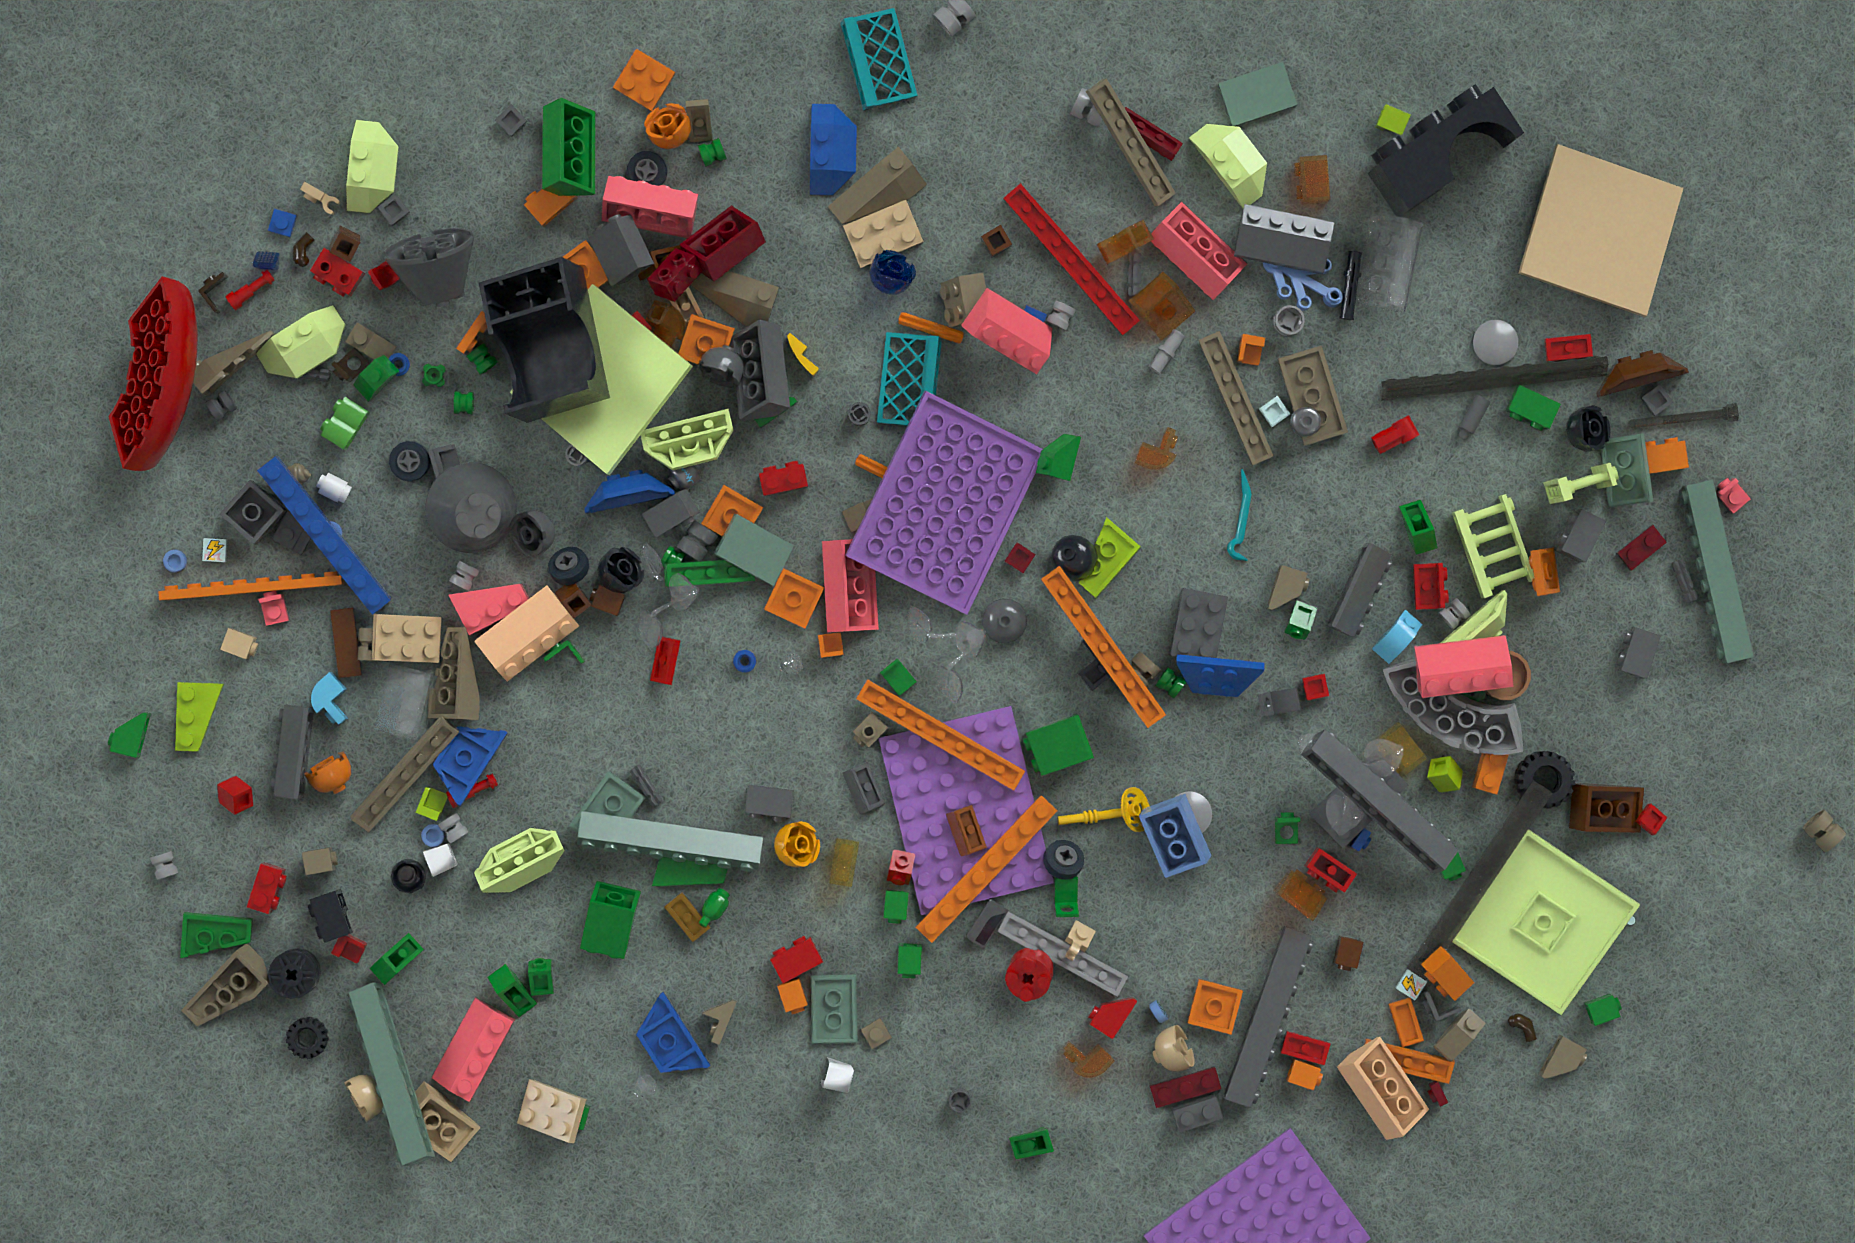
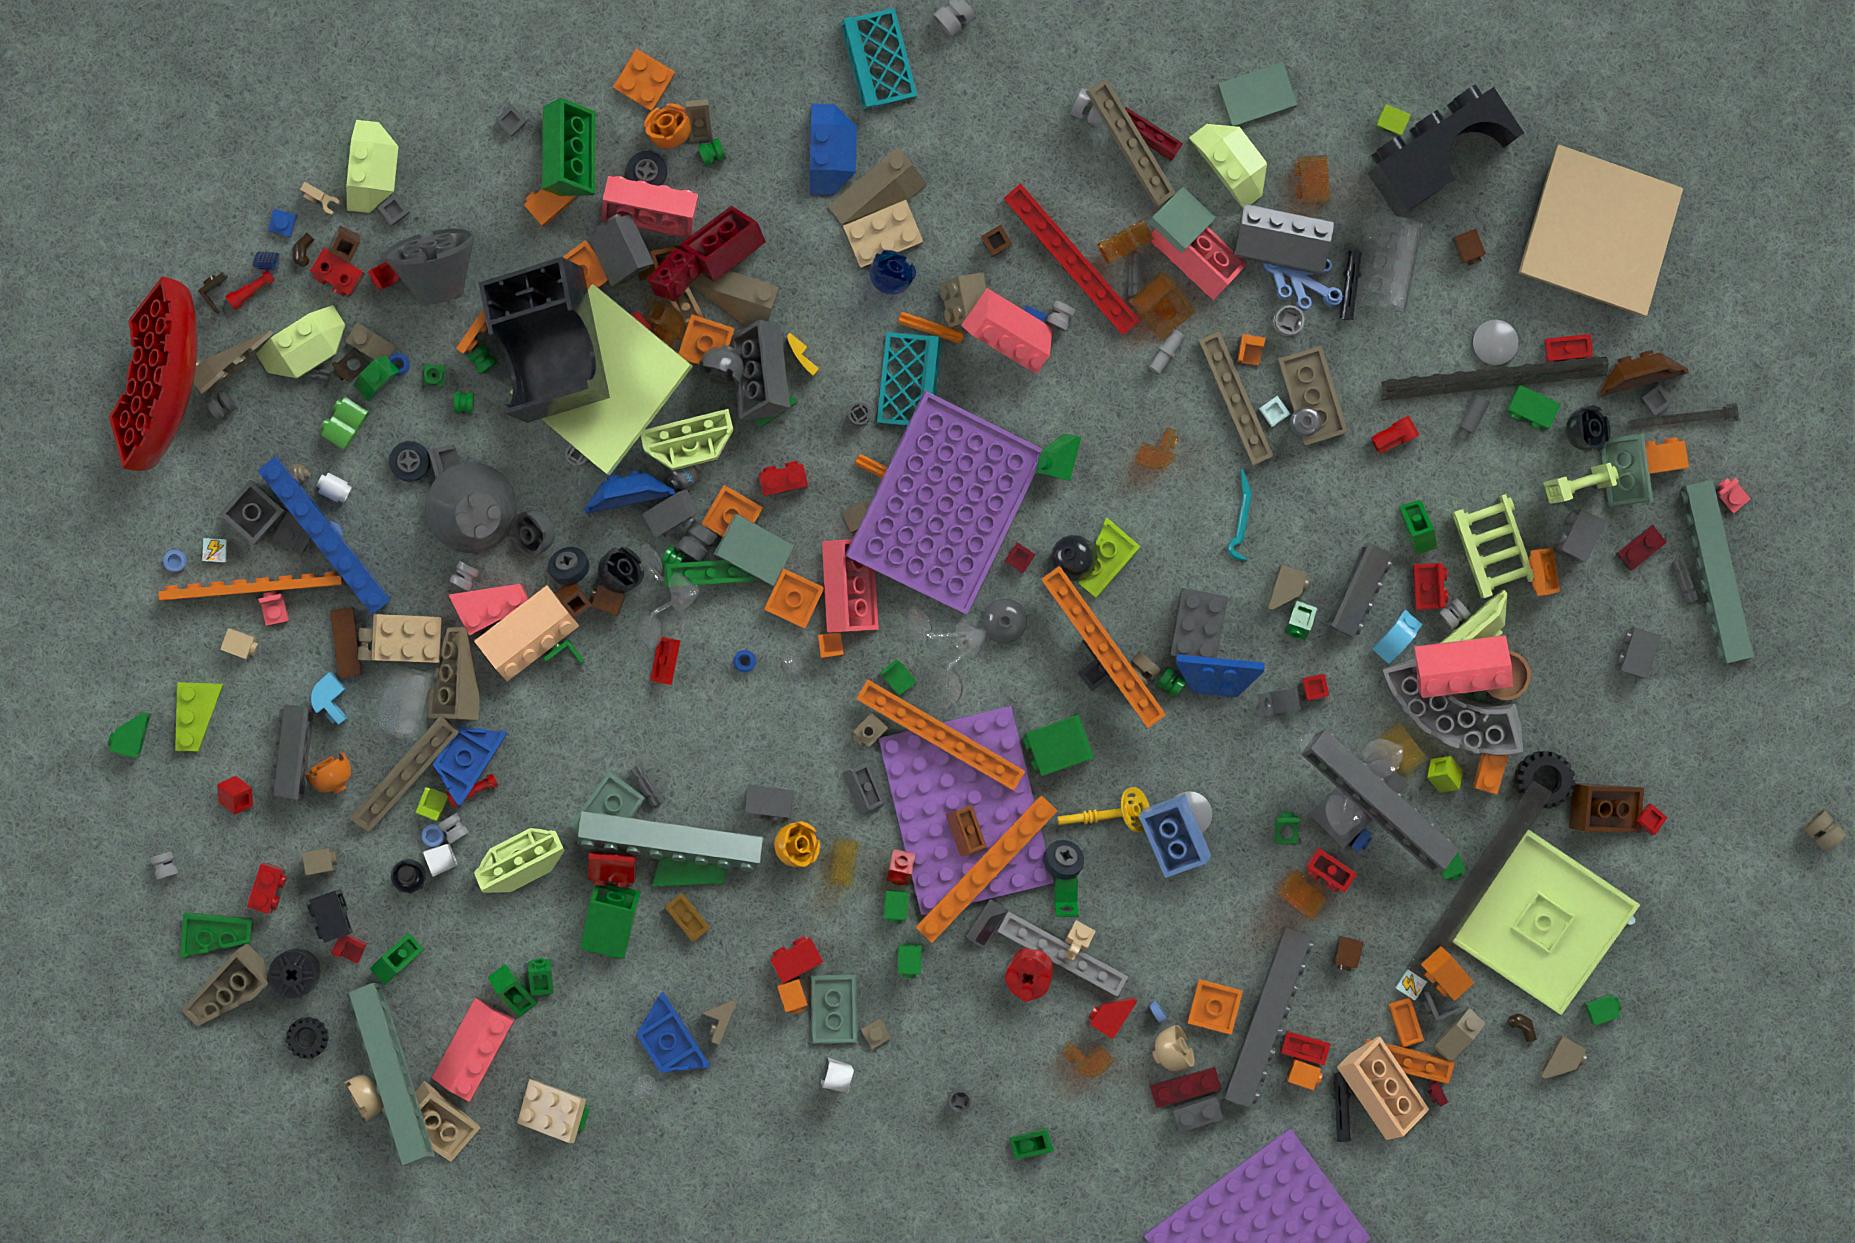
green plant [698,888,730,928] -> none
none -> red slope [588,851,637,887]
none -> sand green tile [1148,187,1216,253]
none -> black pin [1332,1072,1351,1142]
none -> reddish brown brick [1452,229,1486,266]

